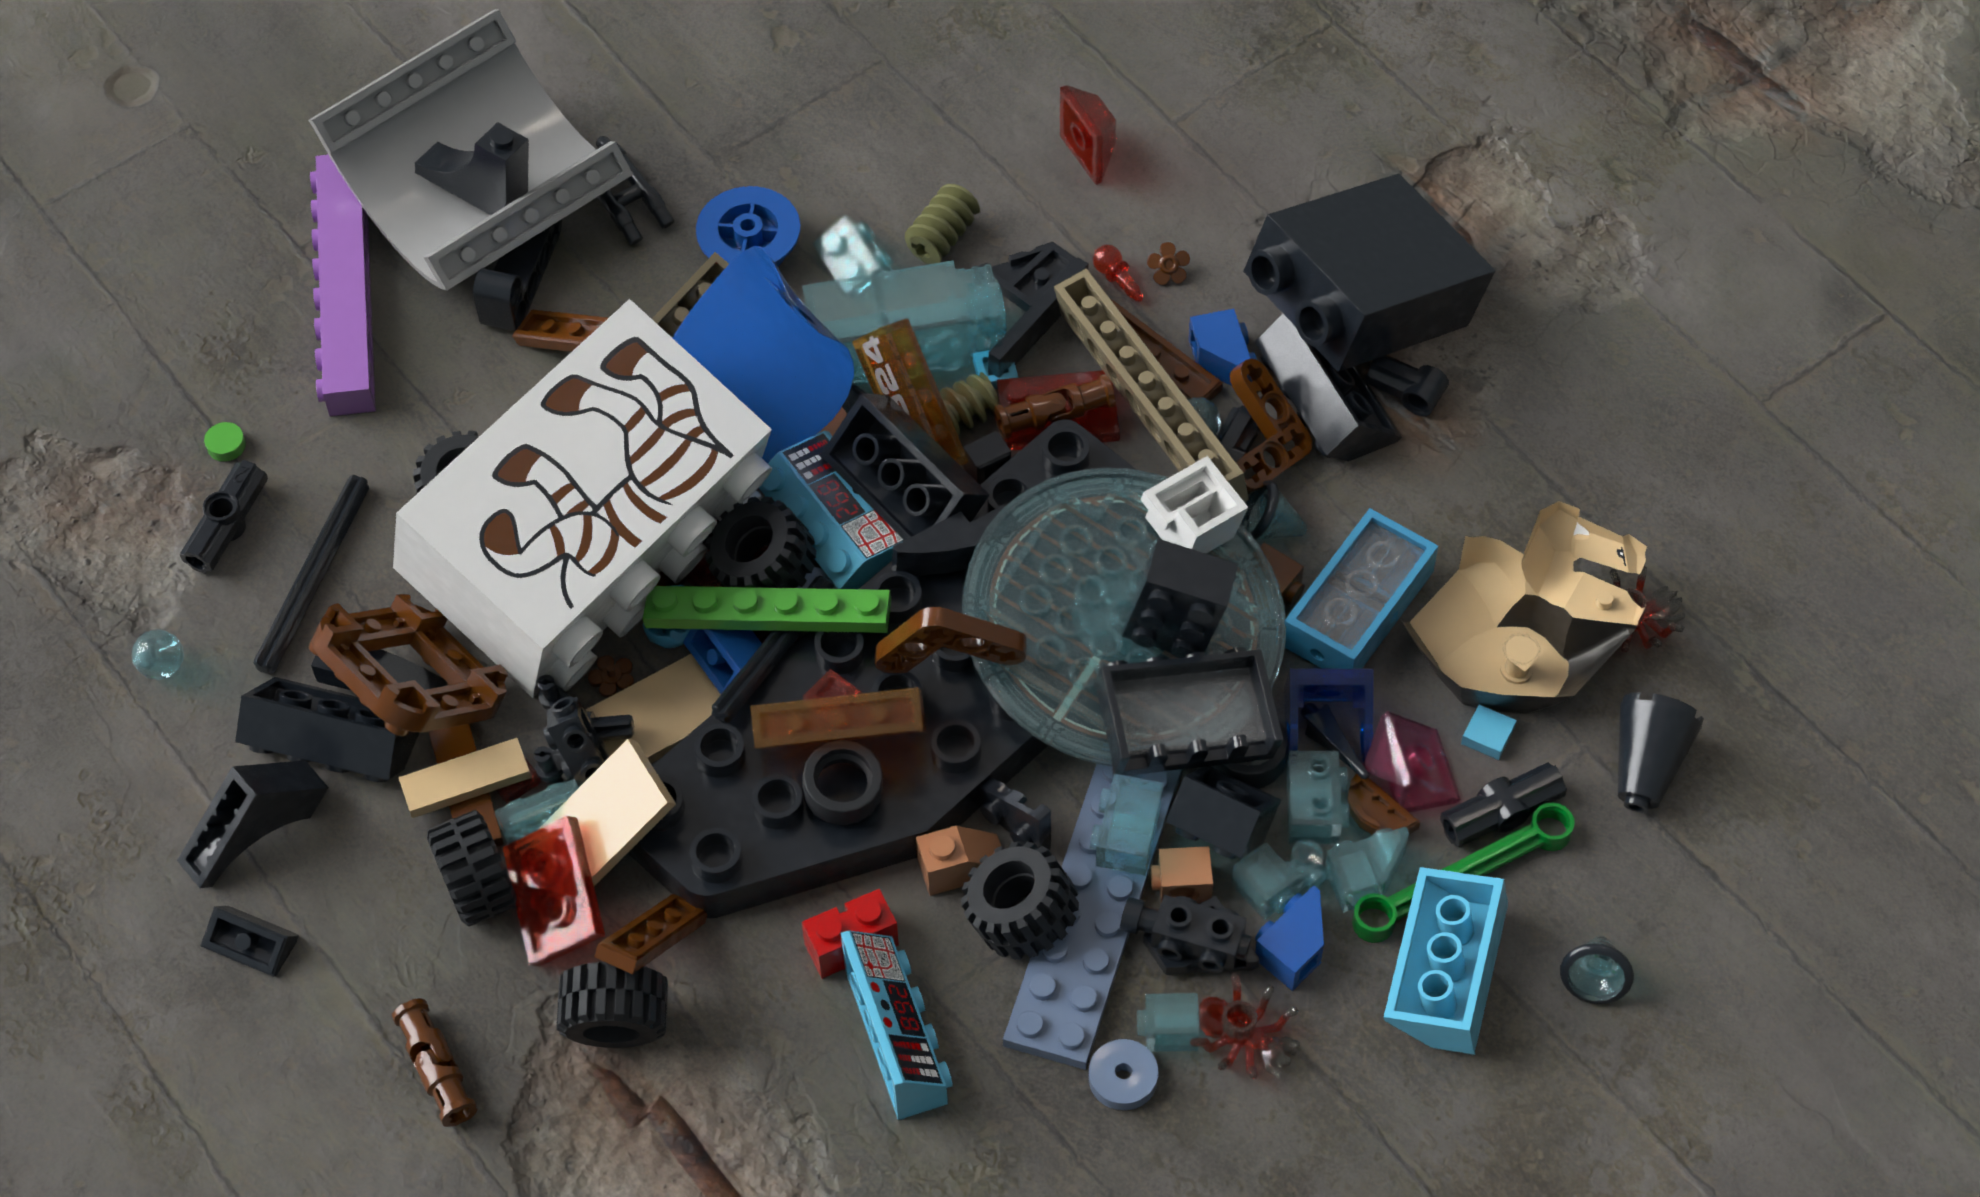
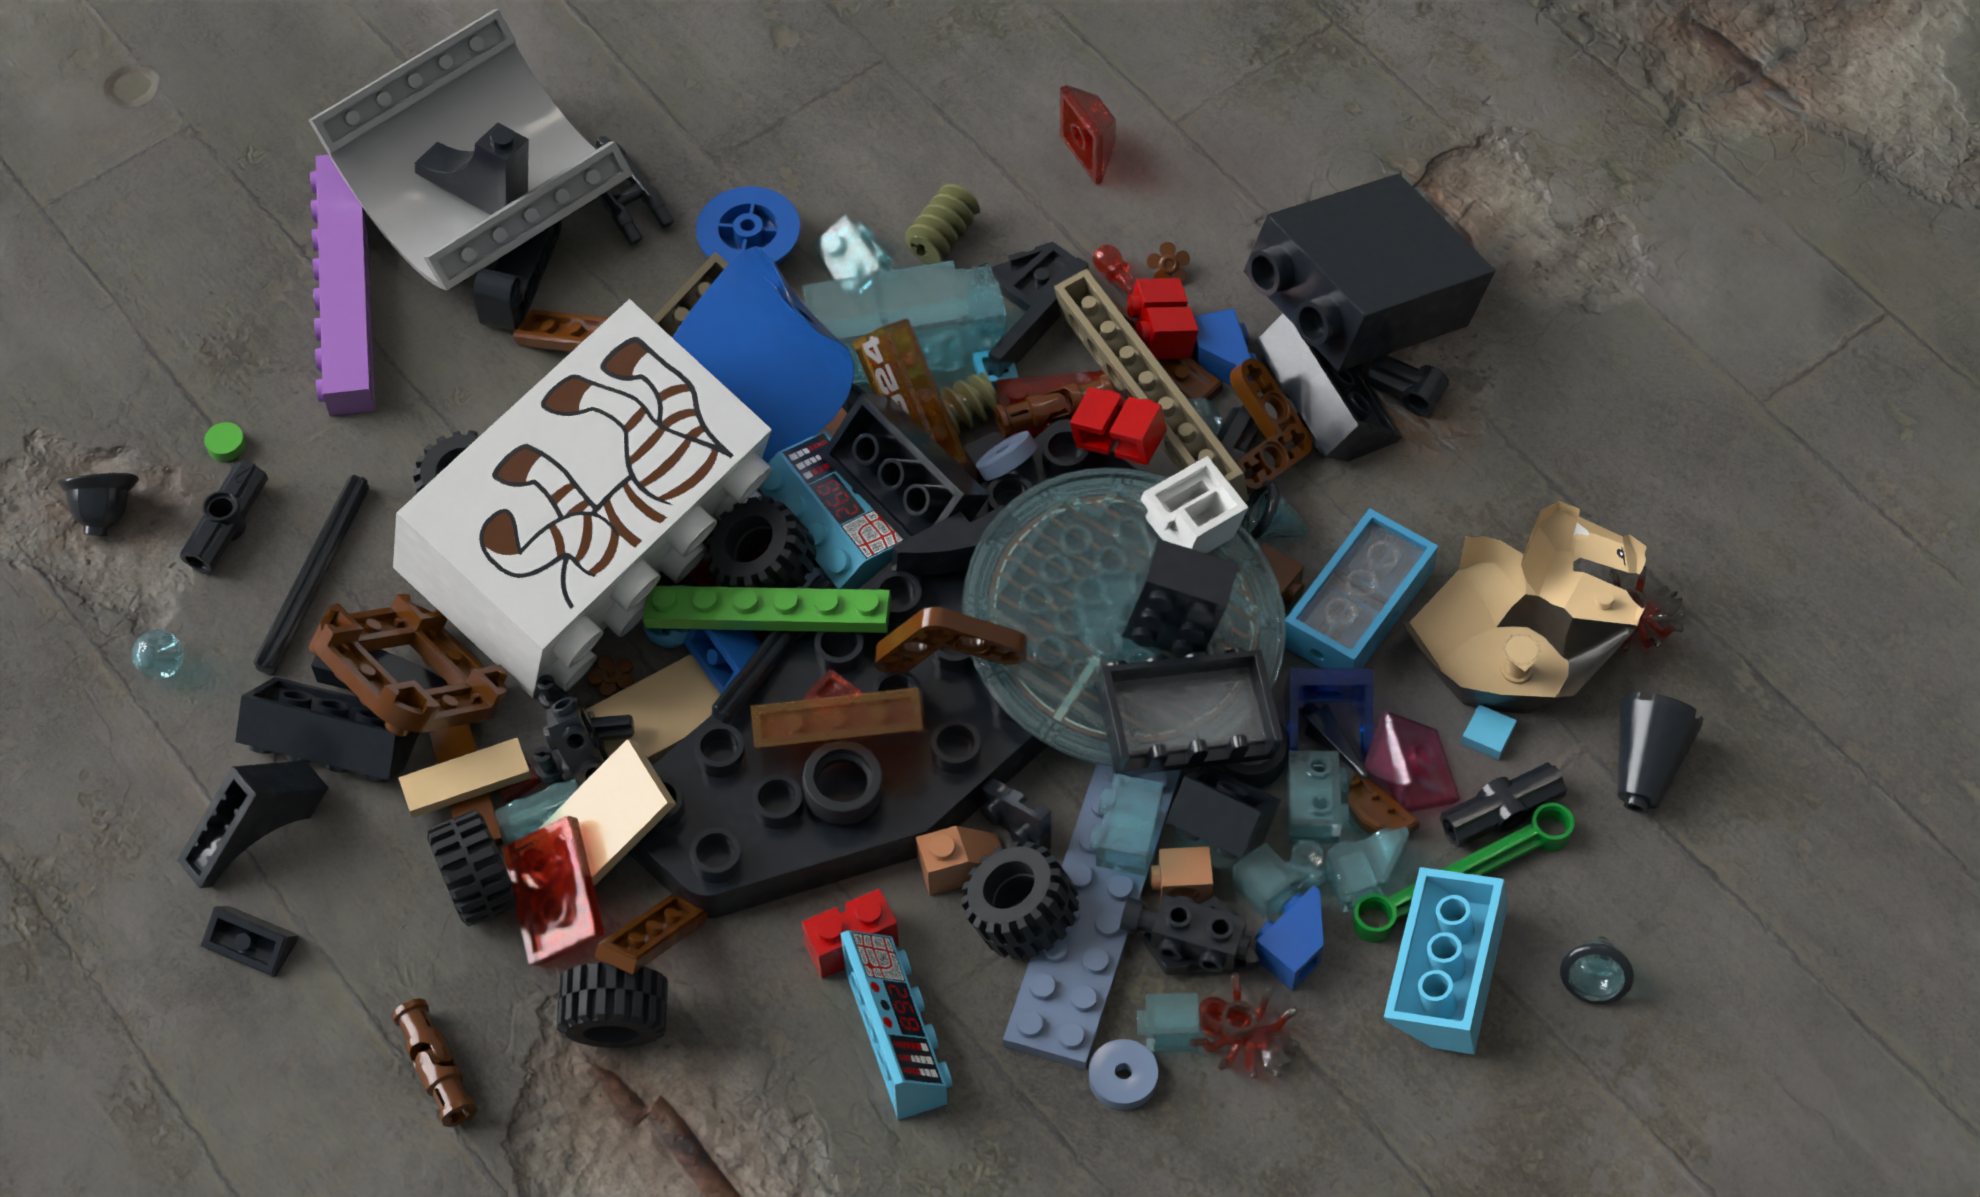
none -> black hat [57,473,139,536]
none -> sand blue piece [976,431,1038,481]
none -> red piece [1070,387,1167,465]
none -> red piece [1127,278,1199,359]

